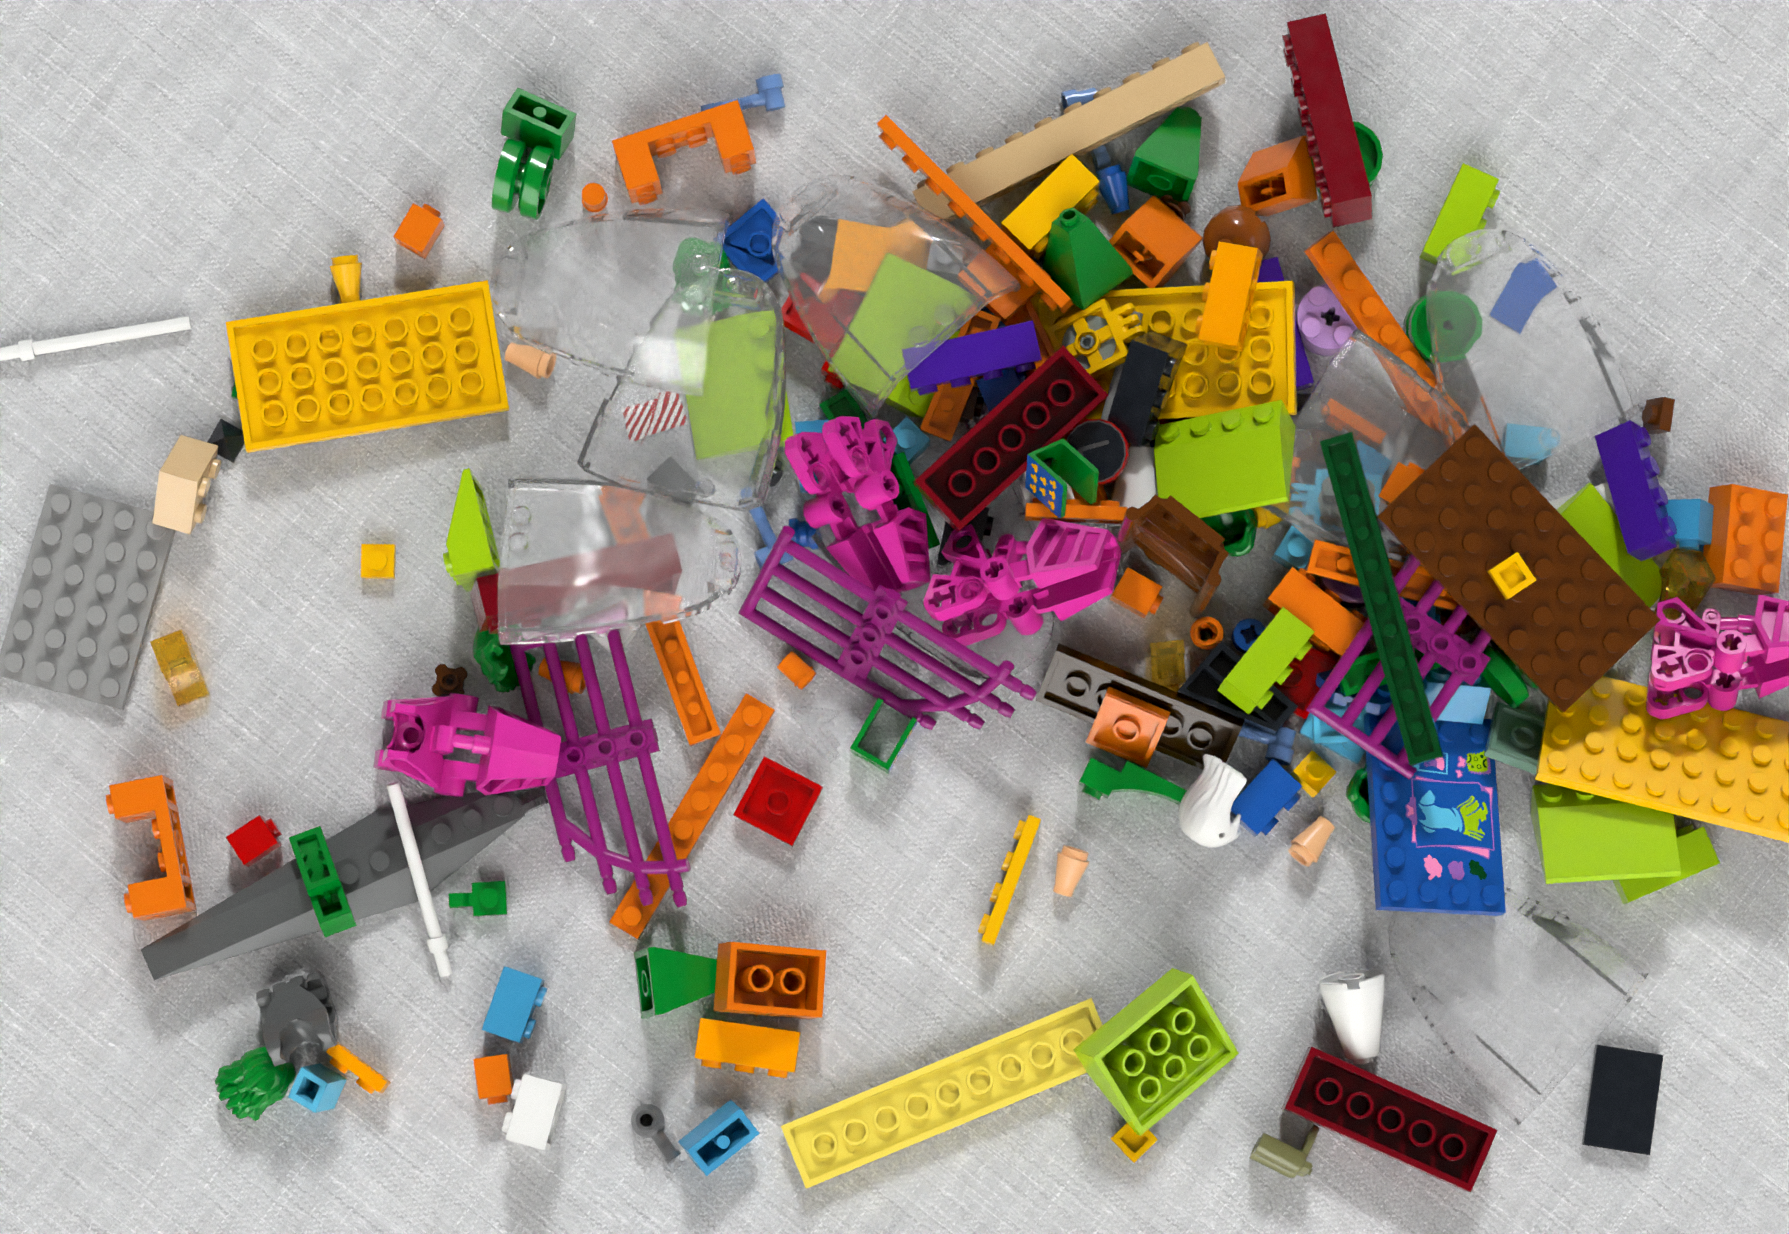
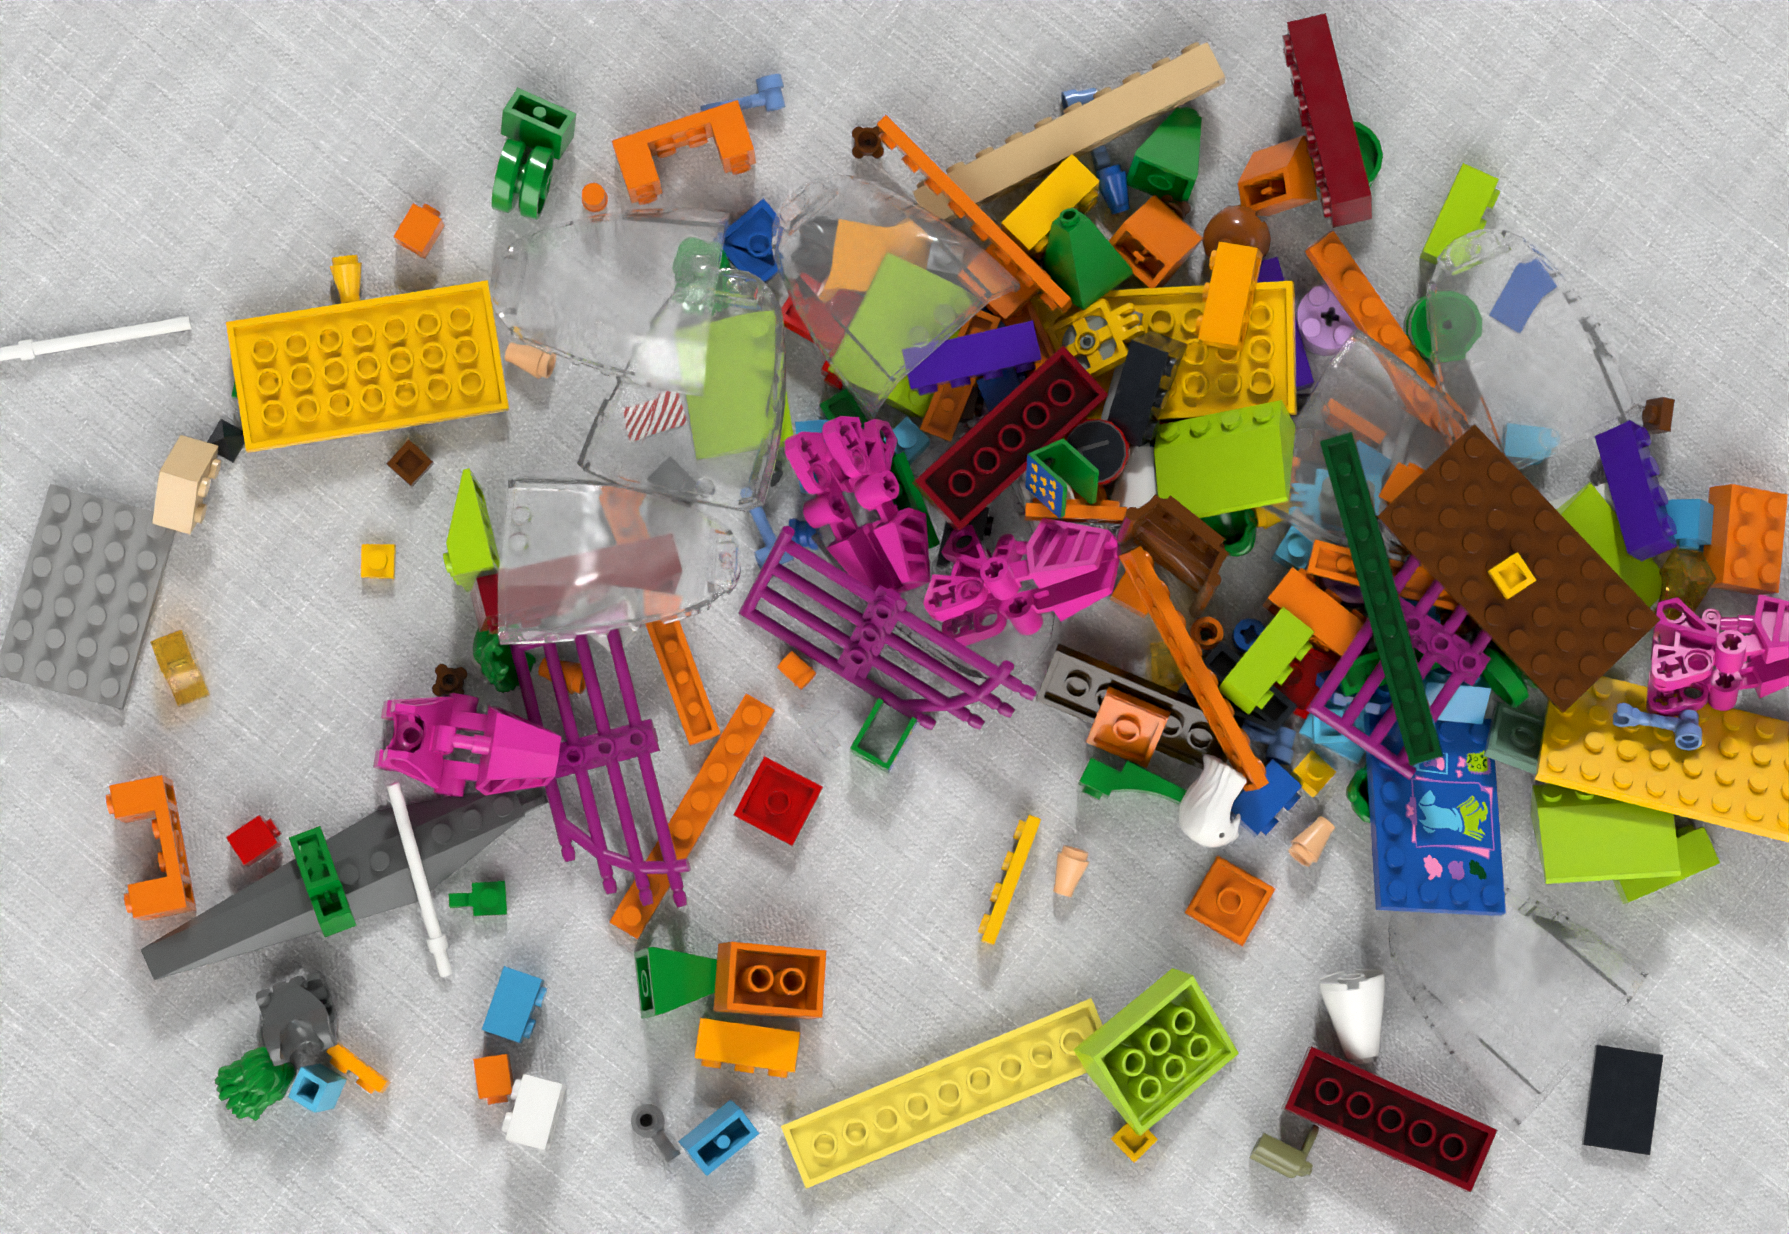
none -> reddish brown plate [386,440,434,487]
none -> reddish brown plate [852,126,884,159]
none -> orange plate [1119,546,1269,792]
none -> orange tile [1184,855,1275,947]
none -> medium blue brick [1613,703,1702,751]

